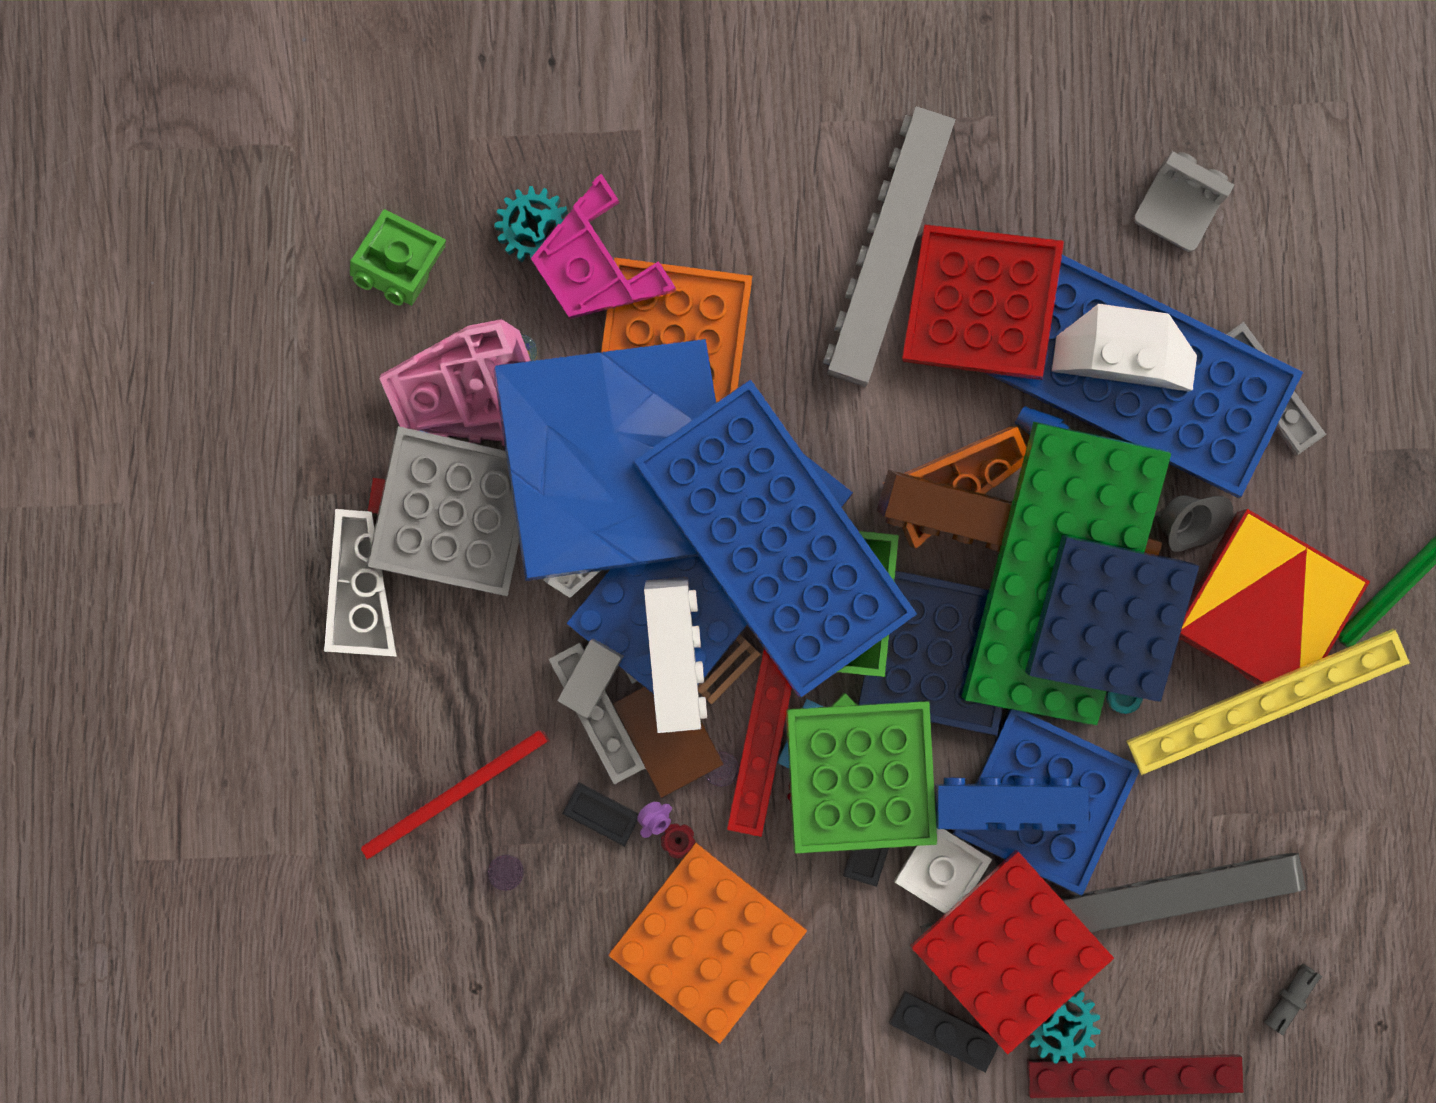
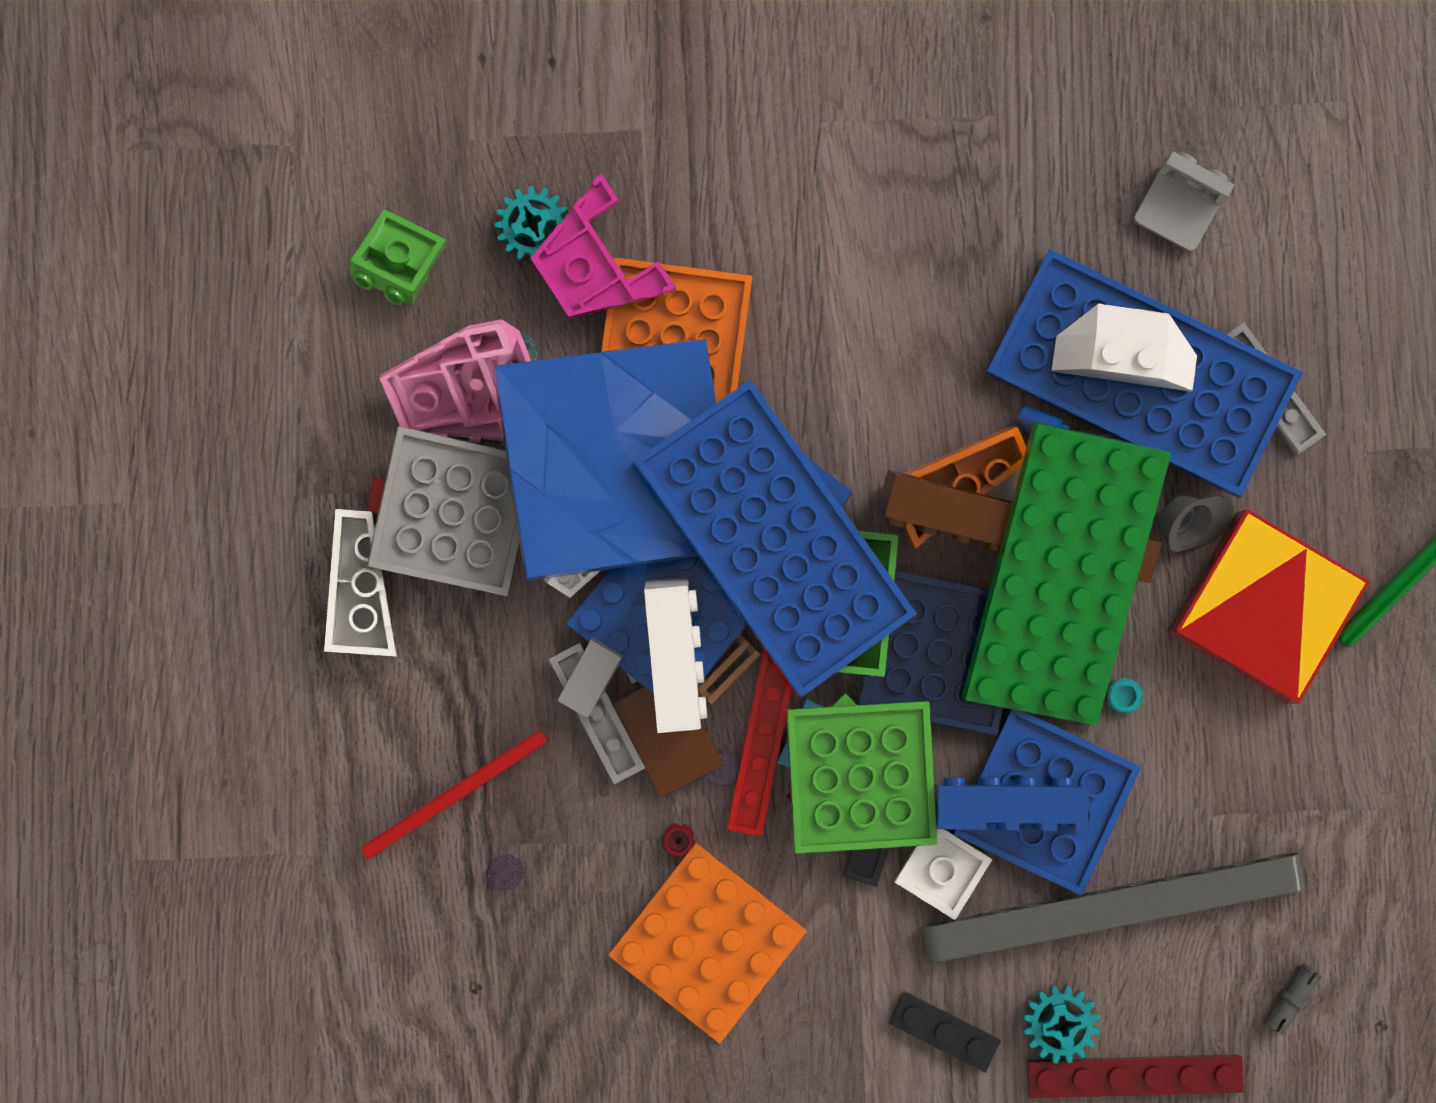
black tile [562,782,639,847] -> none
medium lavender plate [637,802,672,838] -> none
light grey brick [823,106,956,387] -> none
red plate [902,224,1064,380] -> none
red plate [910,850,1114,1055] -> none
dark blue plate [1025,535,1199,702] -> none
light yellow tile [1126,629,1410,775] -> none

